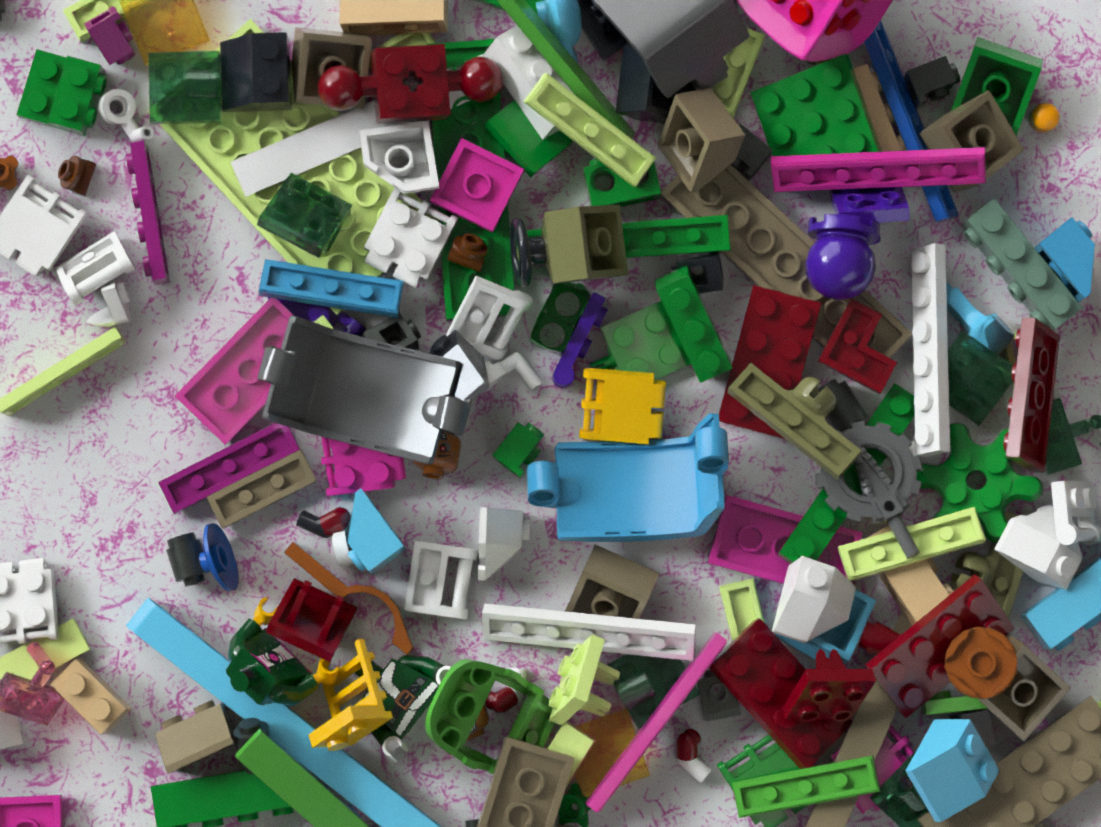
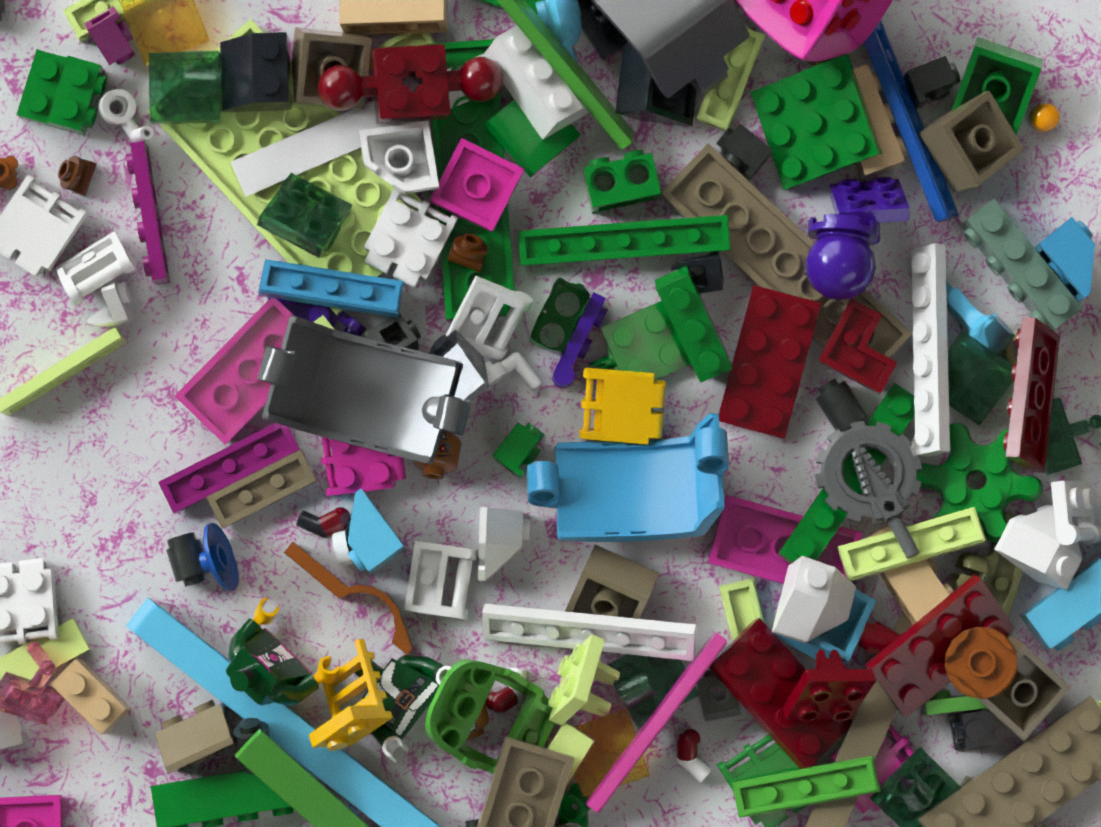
dark red plate [265,578,358,662] -> none
olive piece [510,205,628,288] -> none
yellowish green tile [524,73,656,187] -> none
dark tan slope [657,88,745,193] -> none
olive plate [727,363,862,480] -> none
dark pink tile [771,147,986,192] -> none
medium azure slope [905,719,999,822] -> none

